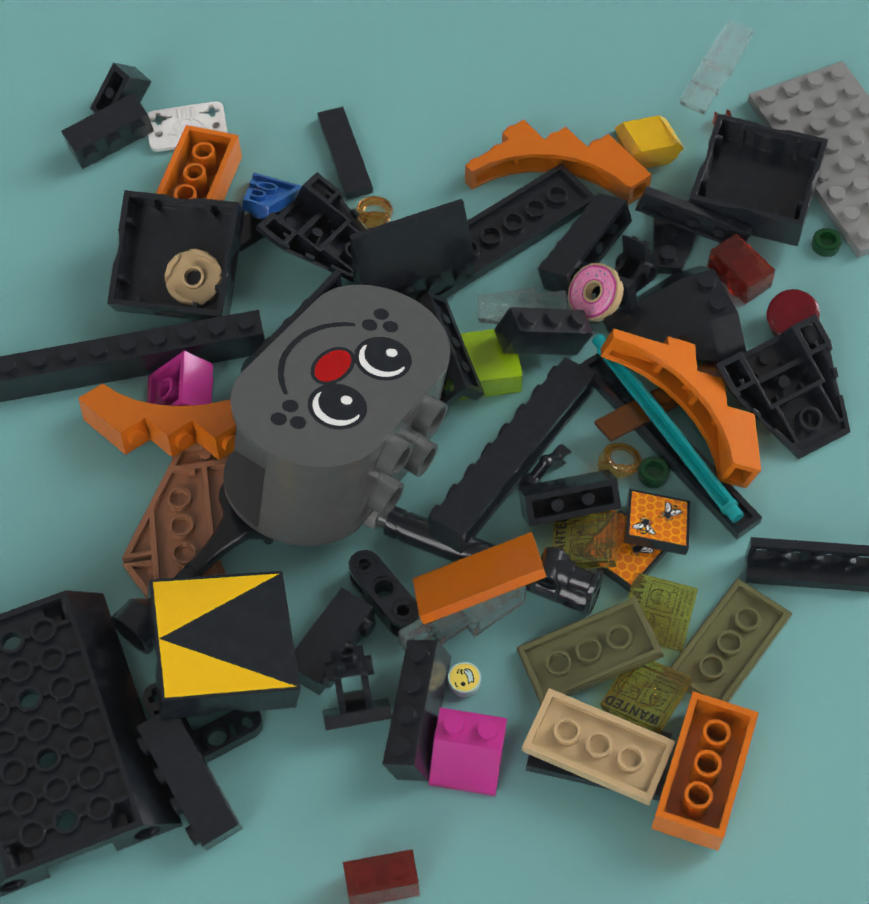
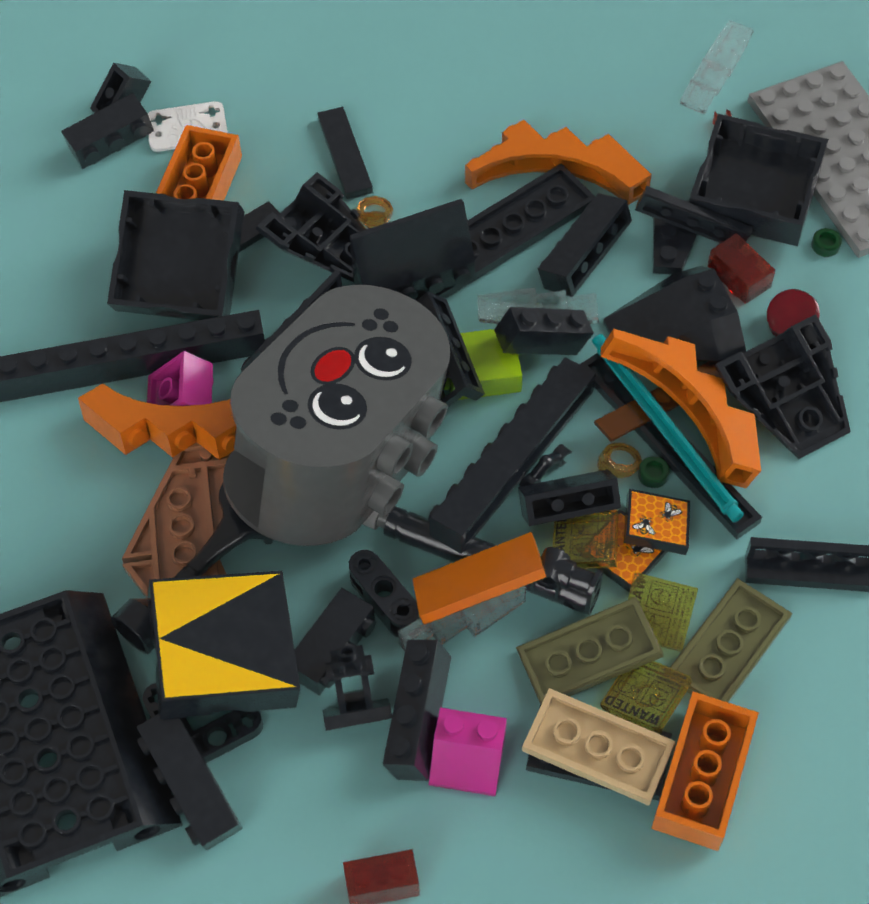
tan tile [164,249,223,307] -> none
blue wing [242,172,302,219] -> none
tile [448,662,481,697] -> none
tile [568,263,624,322] -> none
black tile [591,235,659,311] -> none
yellow slope [614,115,684,169] -> none

